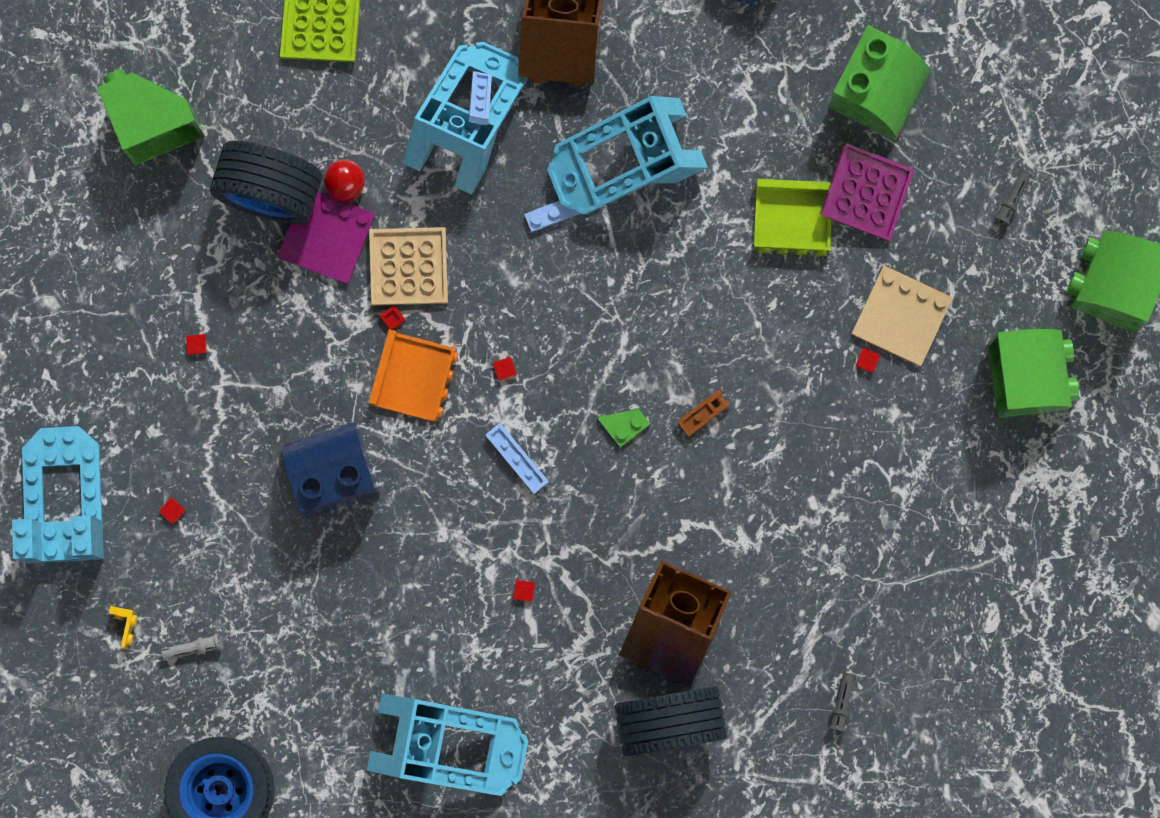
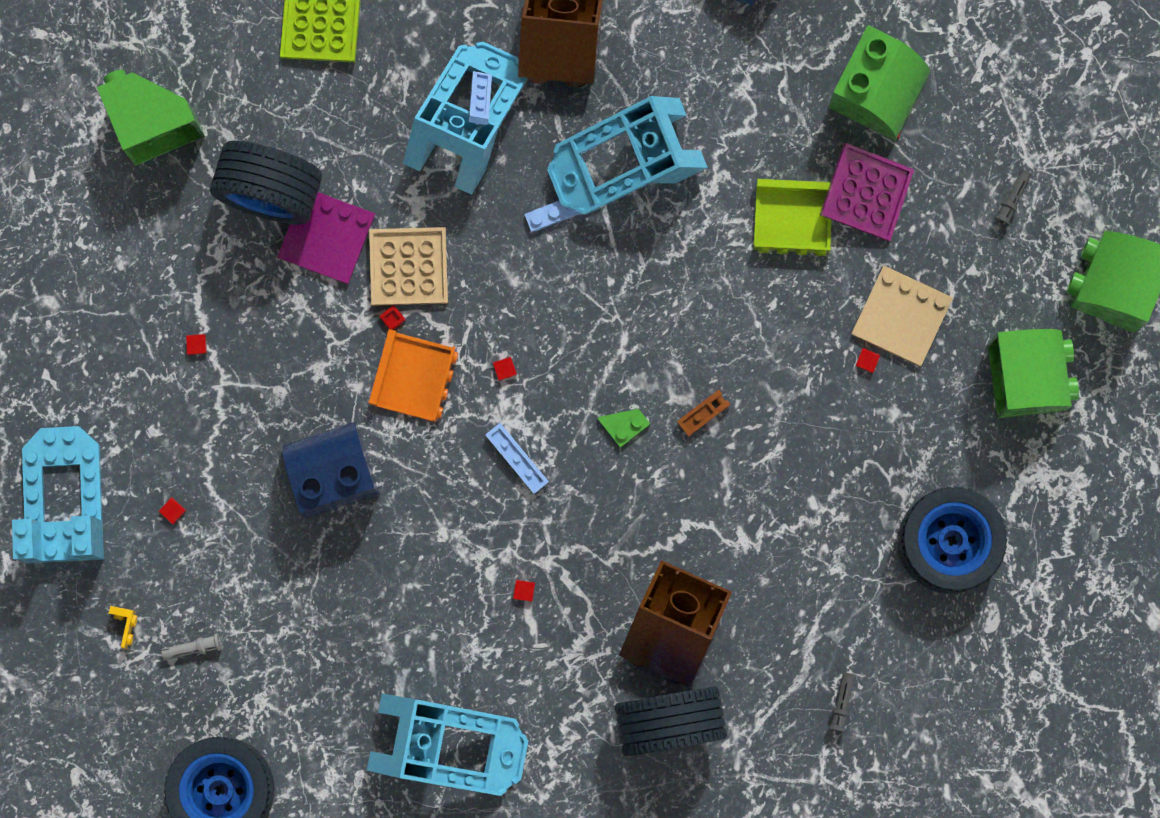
red piece [323,159,365,201] -> none
none -> wheel [898,486,1008,594]

